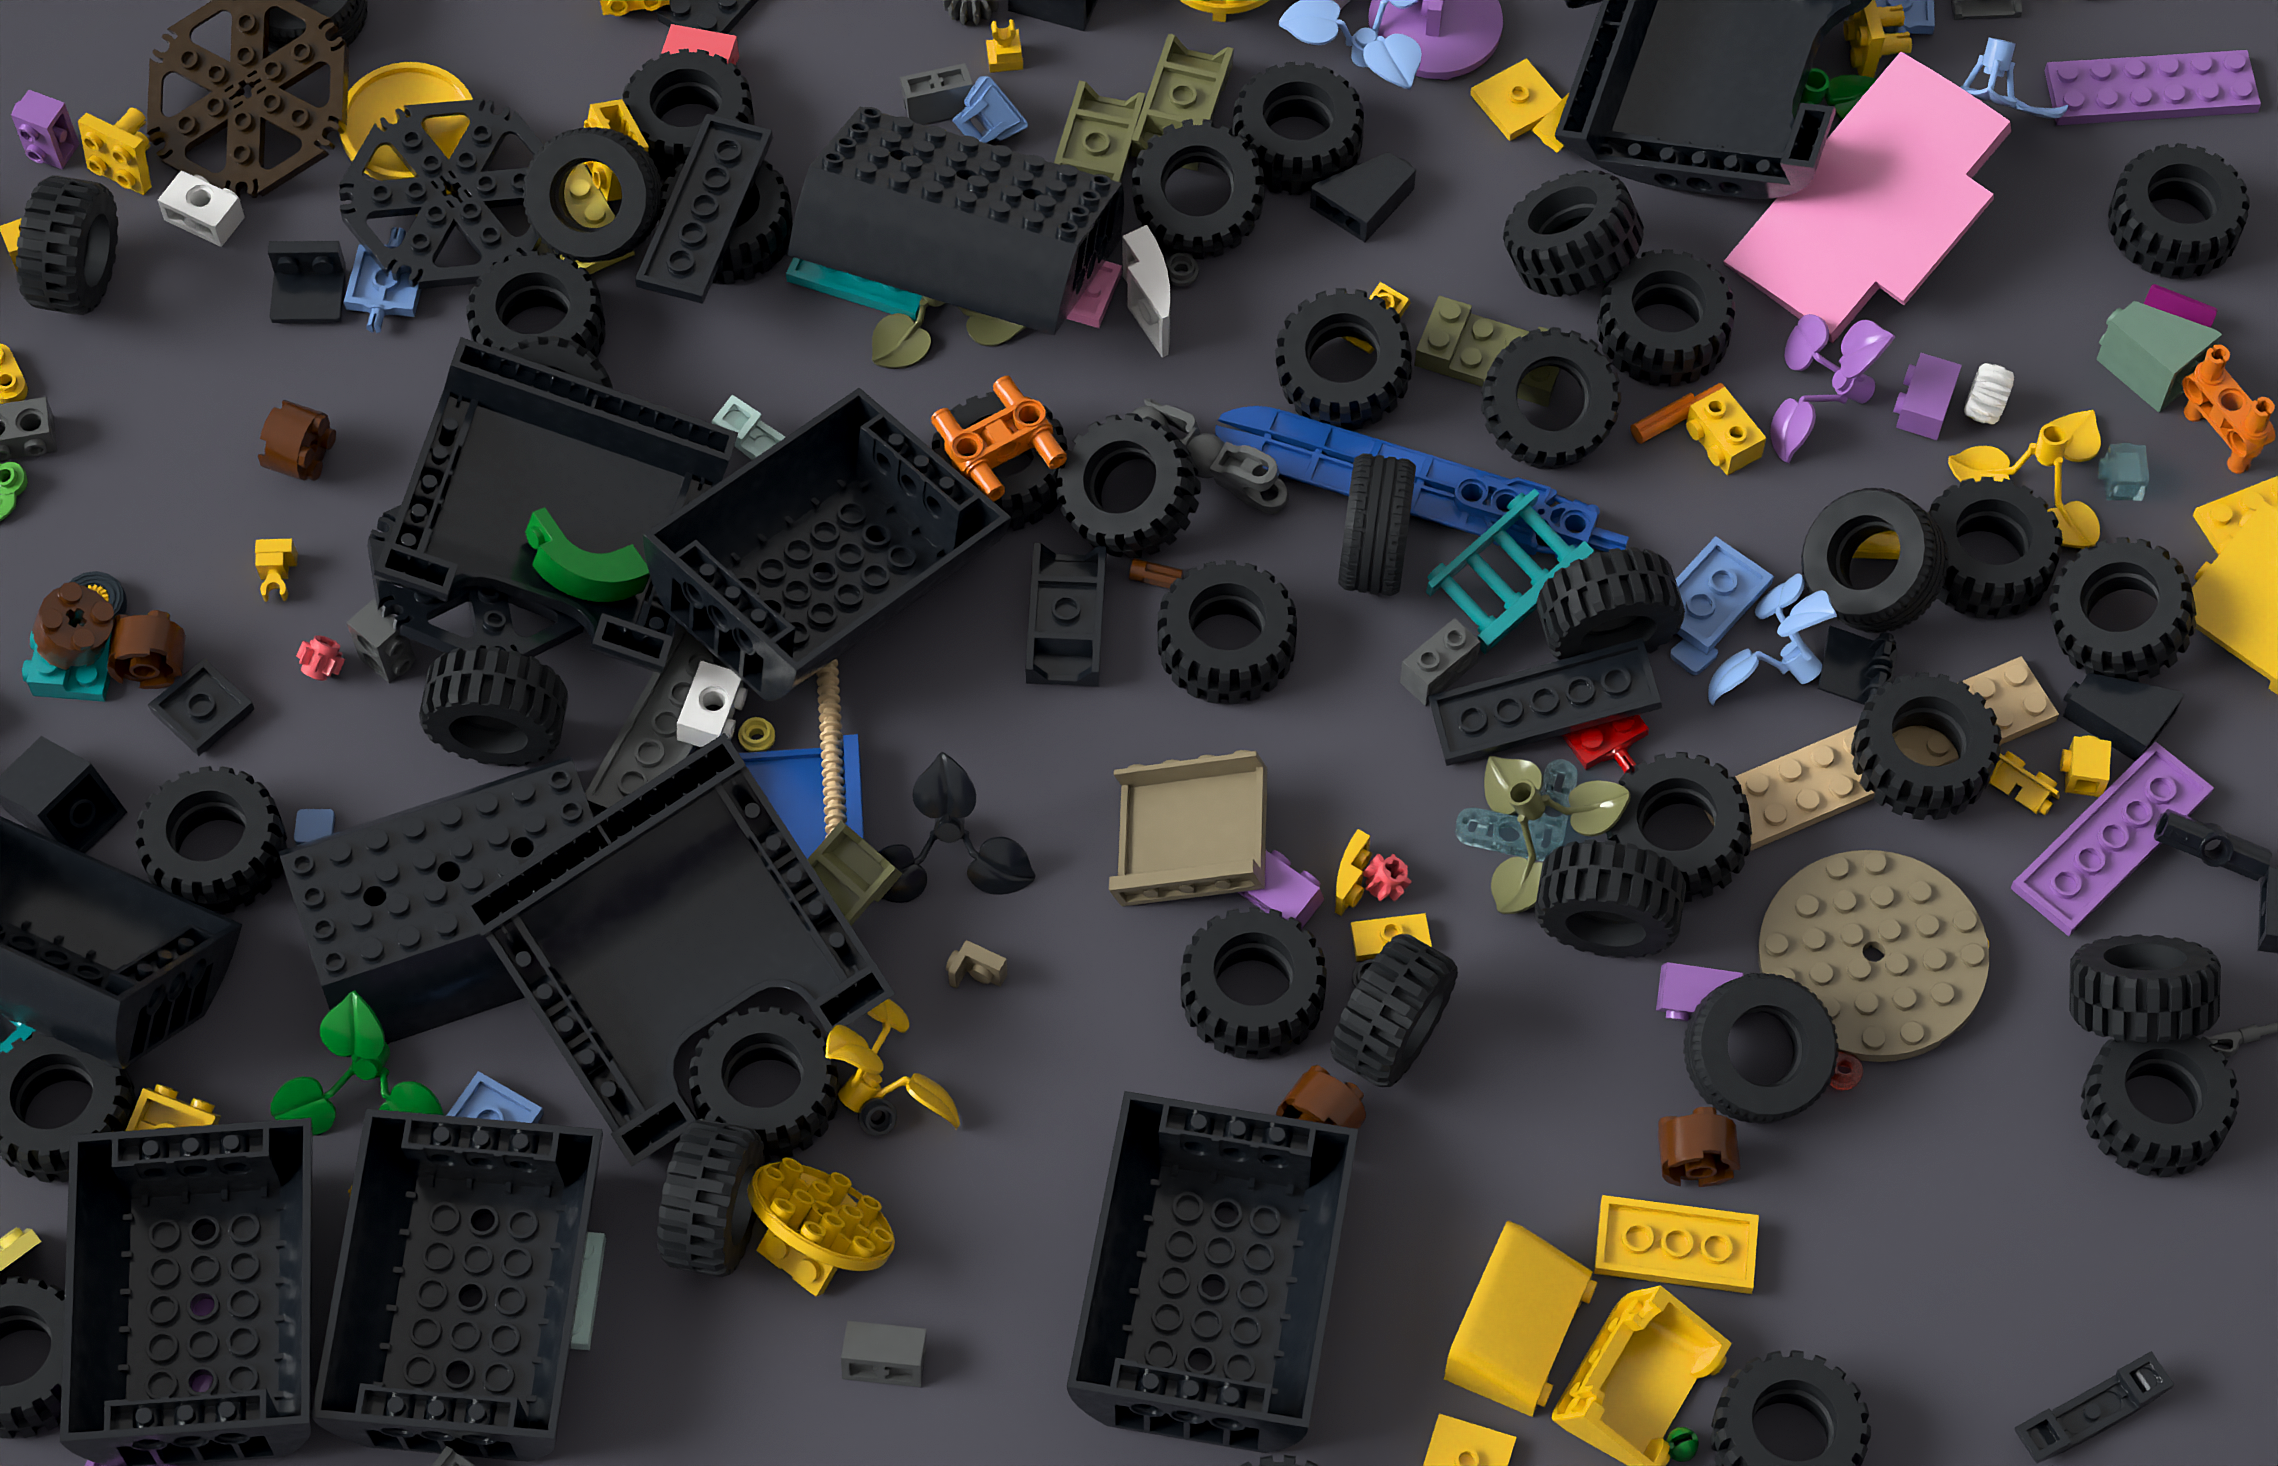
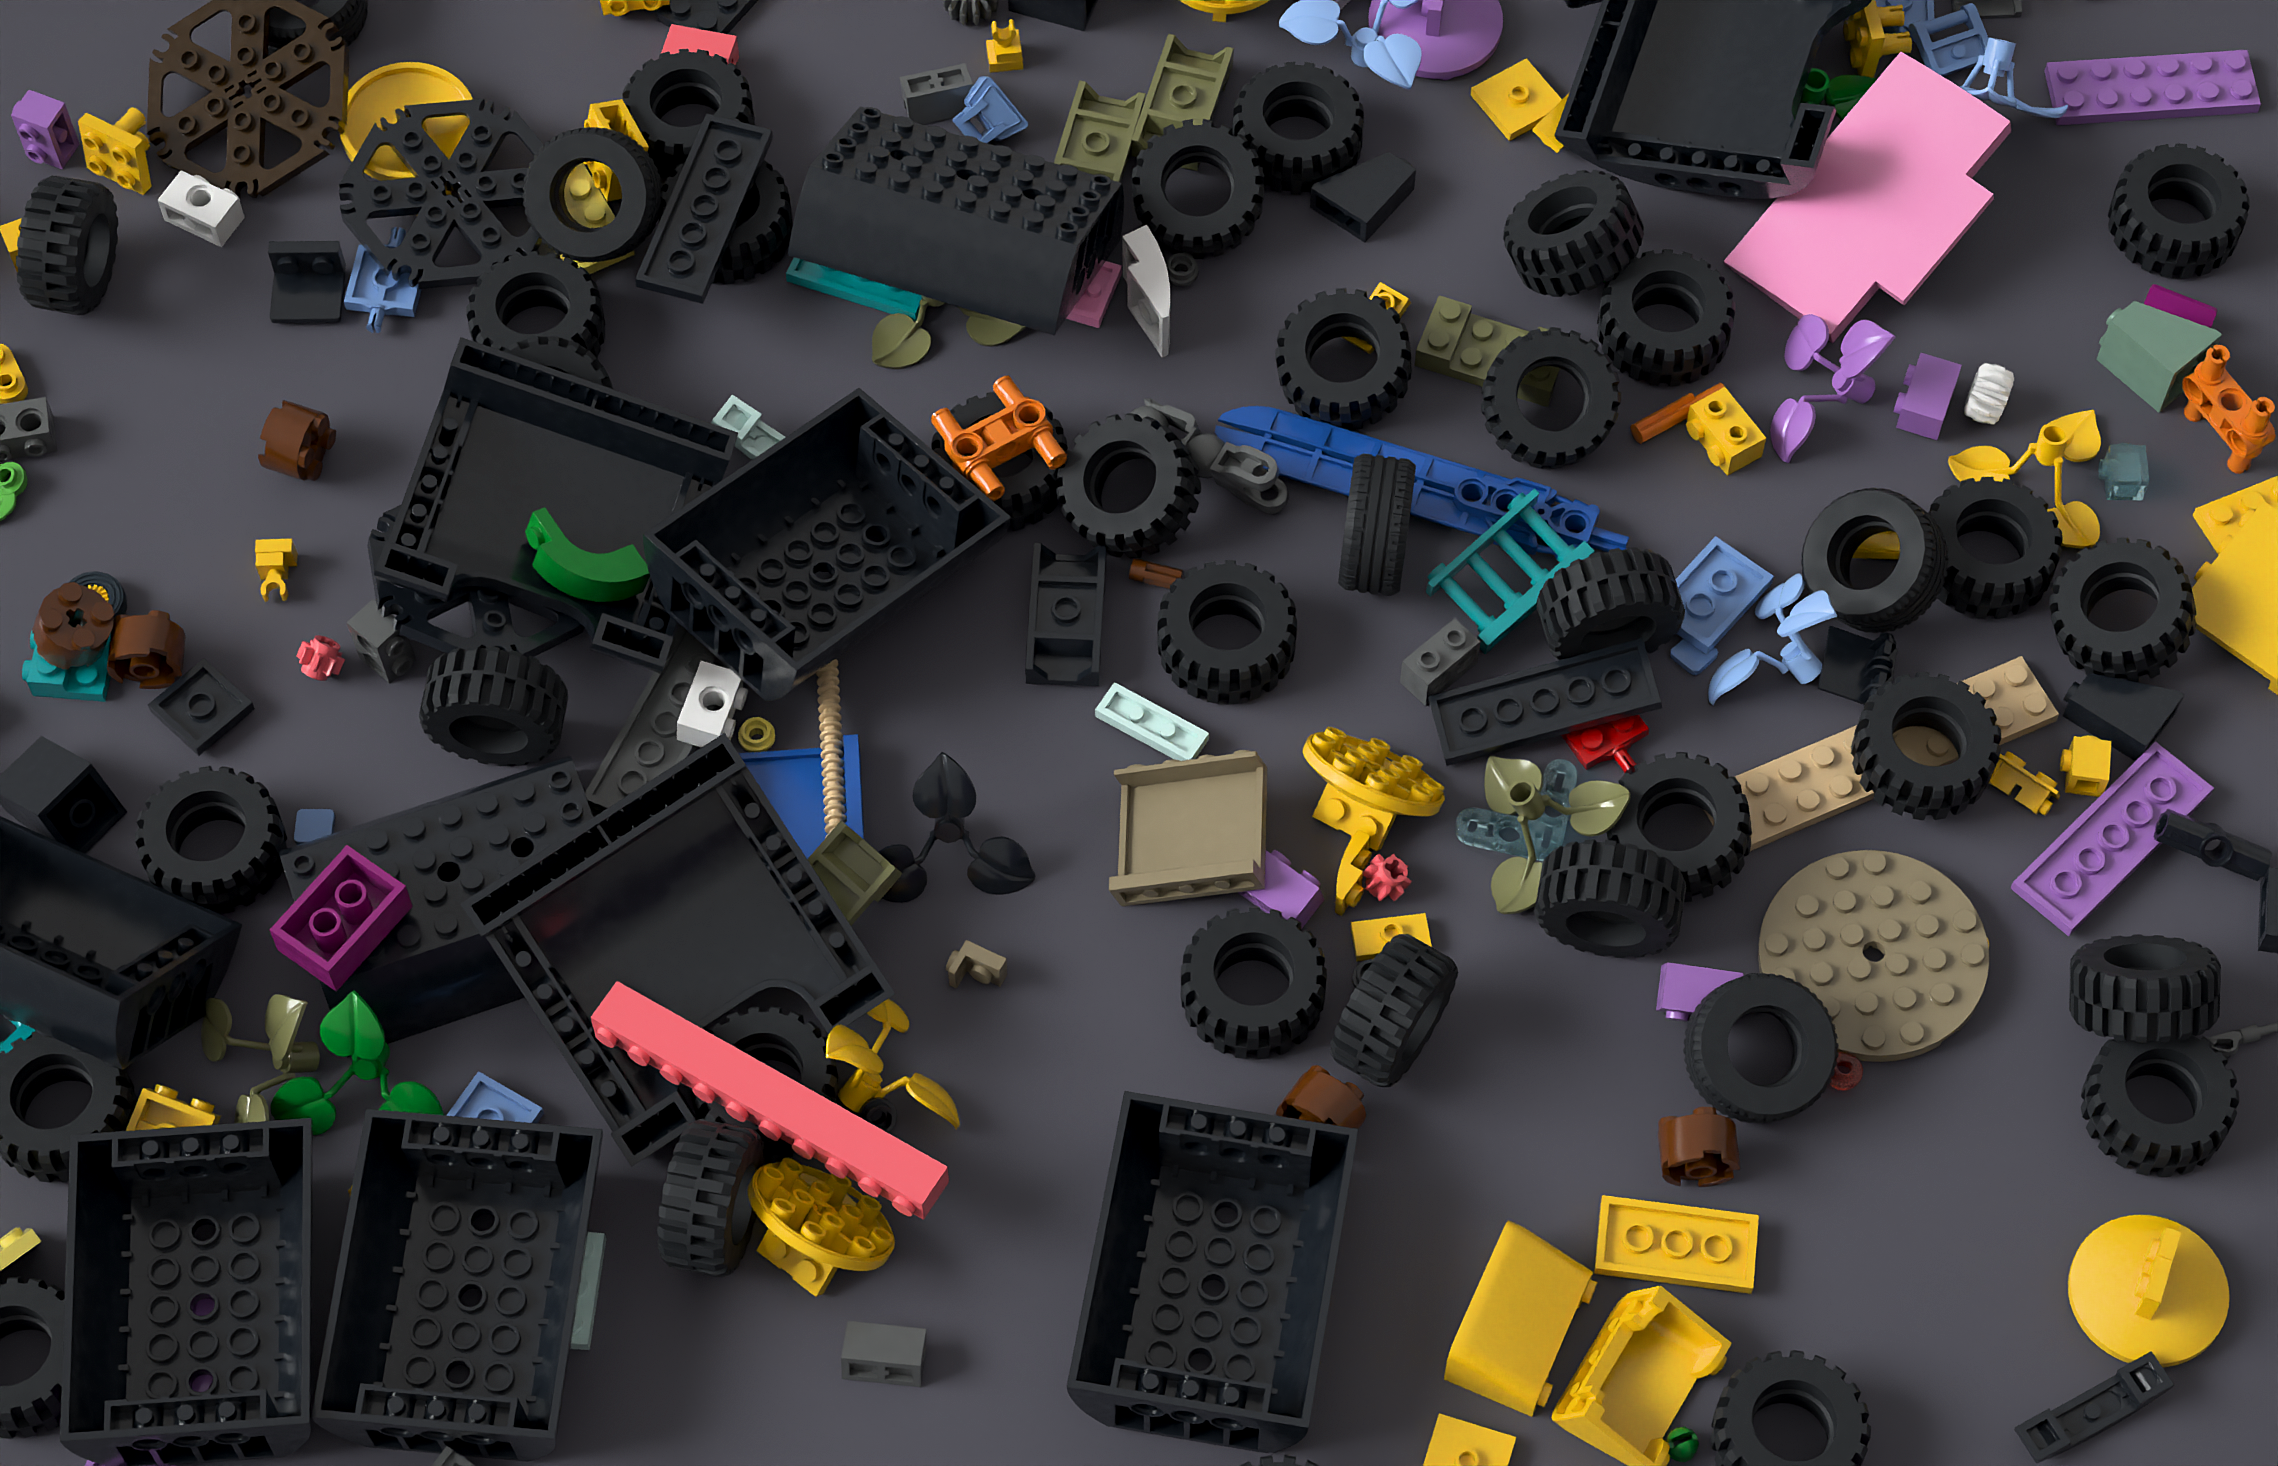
none -> olive plant [201,994,320,1123]
none -> magenta brick [269,845,413,991]
none -> coral brick [591,981,949,1220]
none -> light aqua plate [1095,682,1209,761]
none -> yellow bracket [1303,727,1445,851]
none -> medium blue plate [1909,3,1988,76]
none -> yellow bracket [2068,1215,2229,1367]

